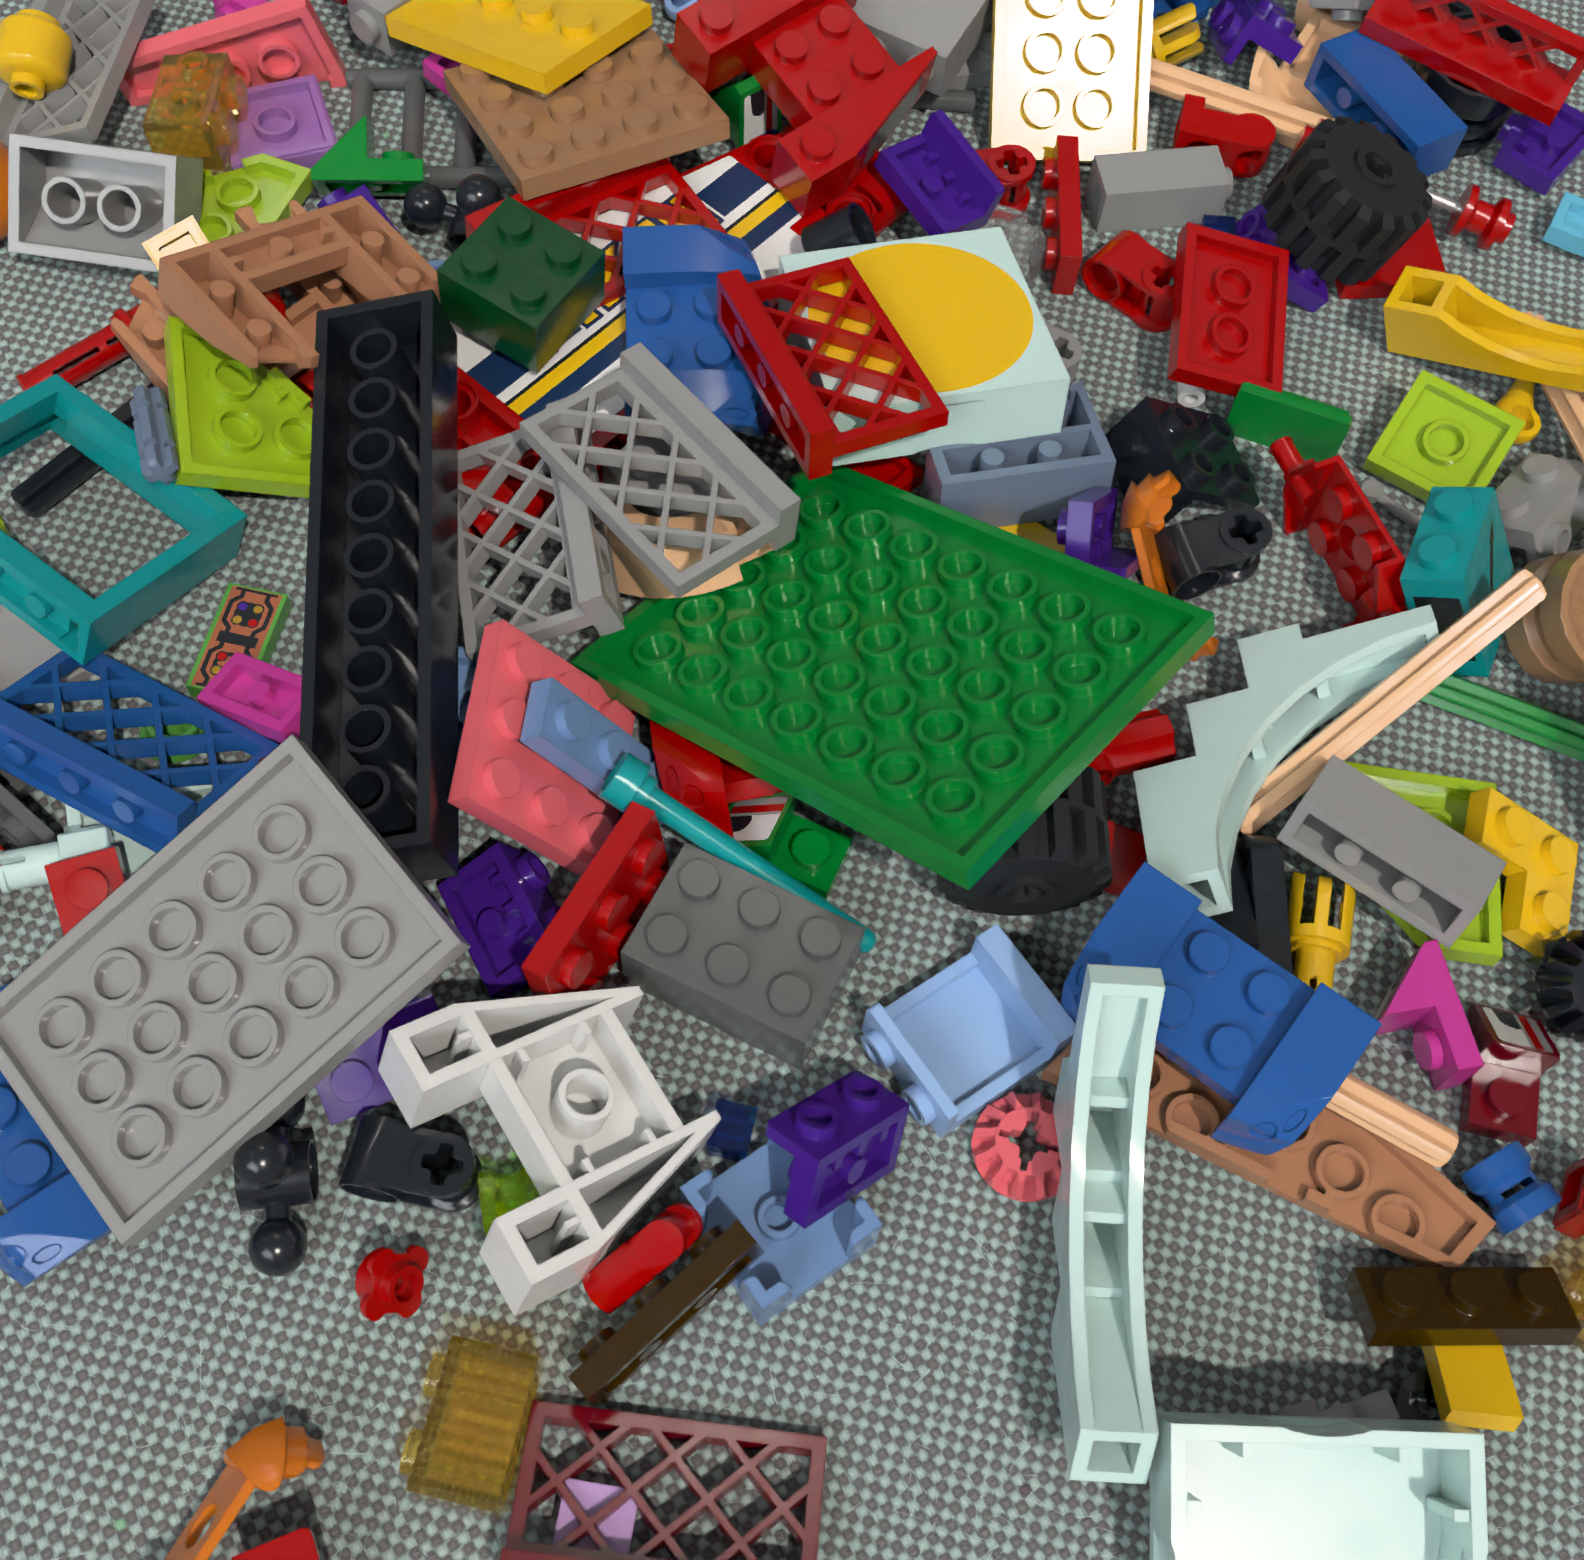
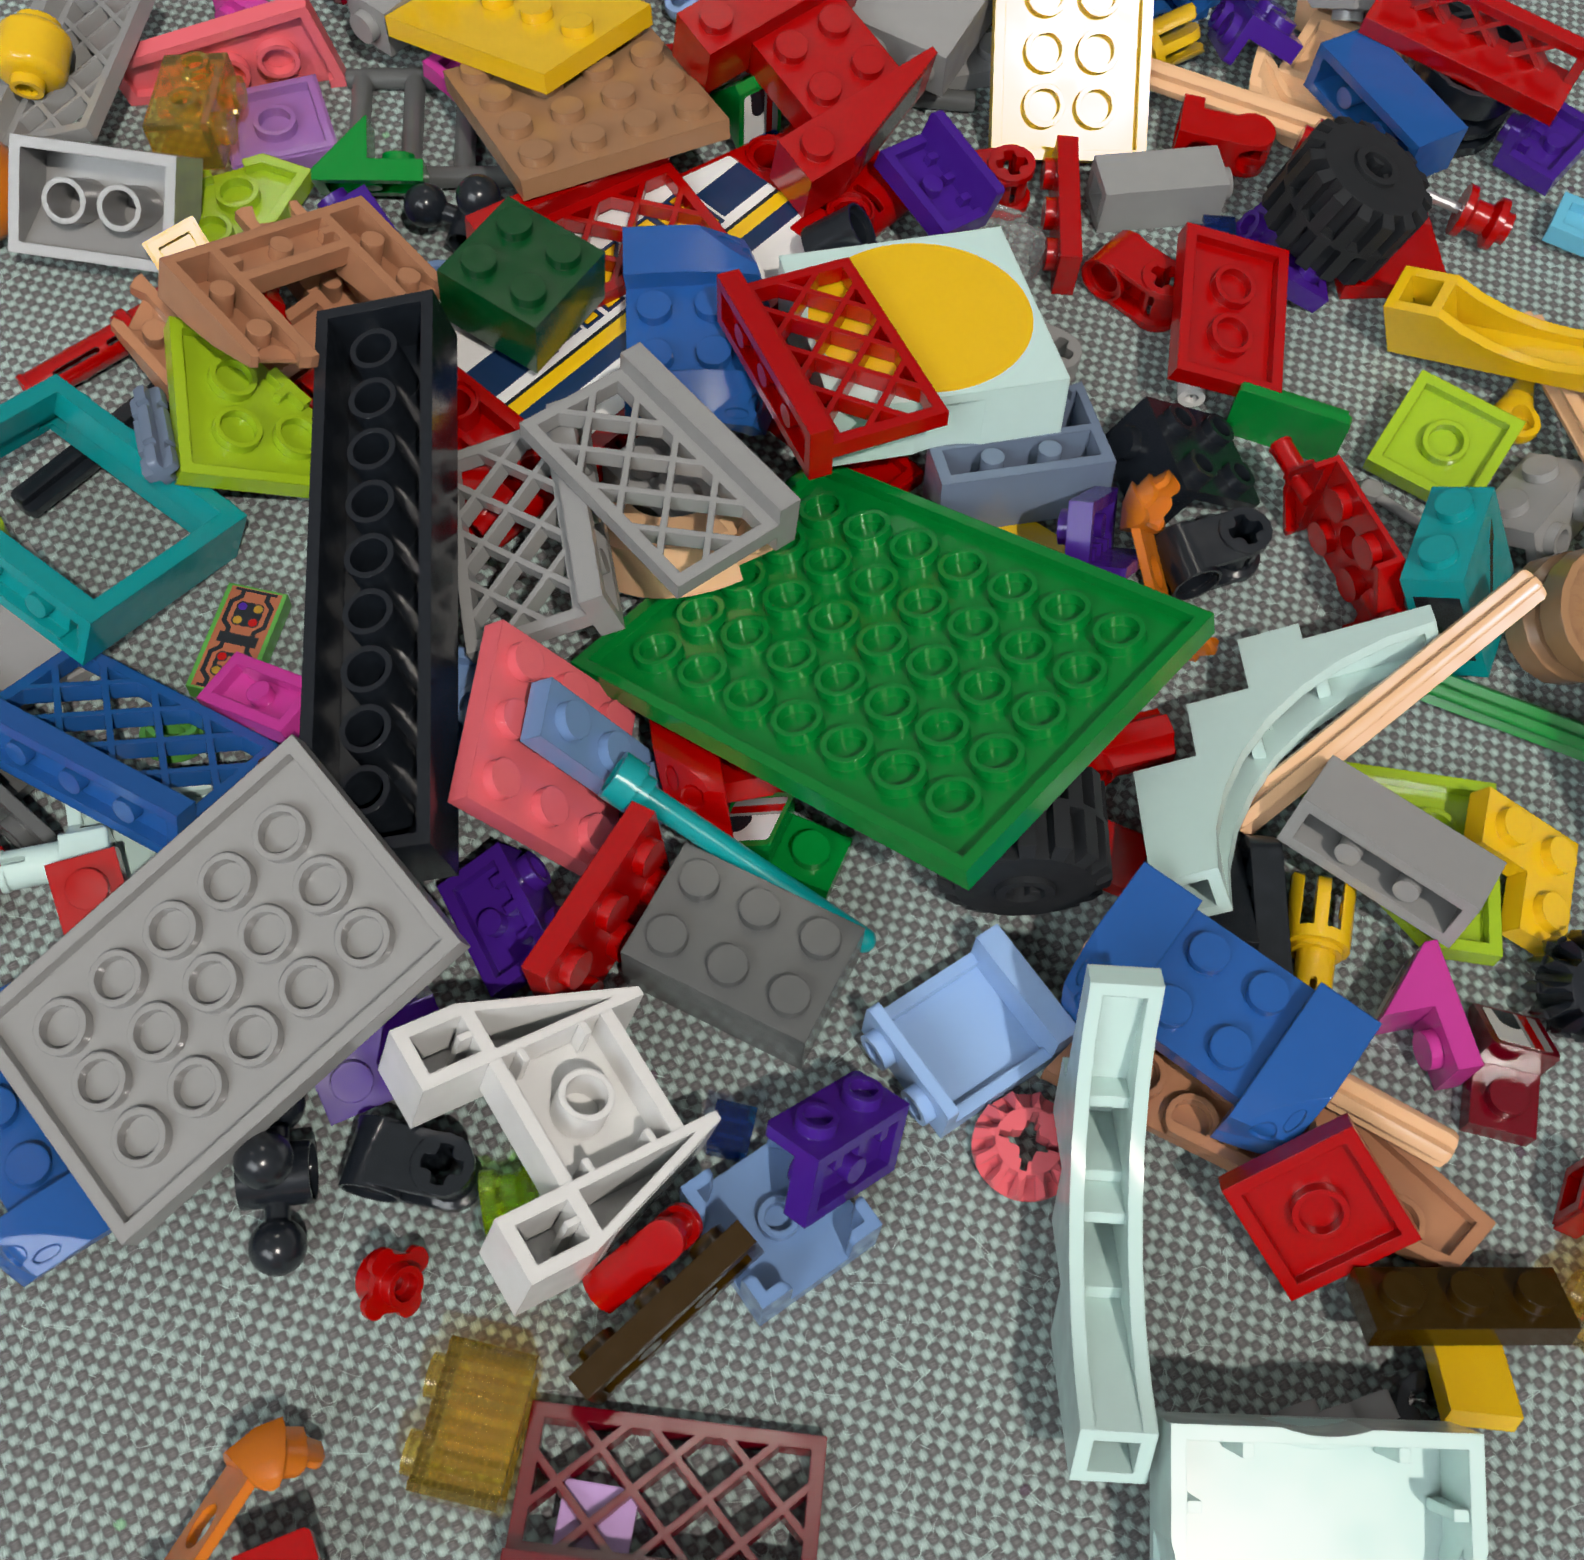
blue wheel [1459,1140,1562,1237] -> none
none -> red plate [1218,1113,1422,1301]

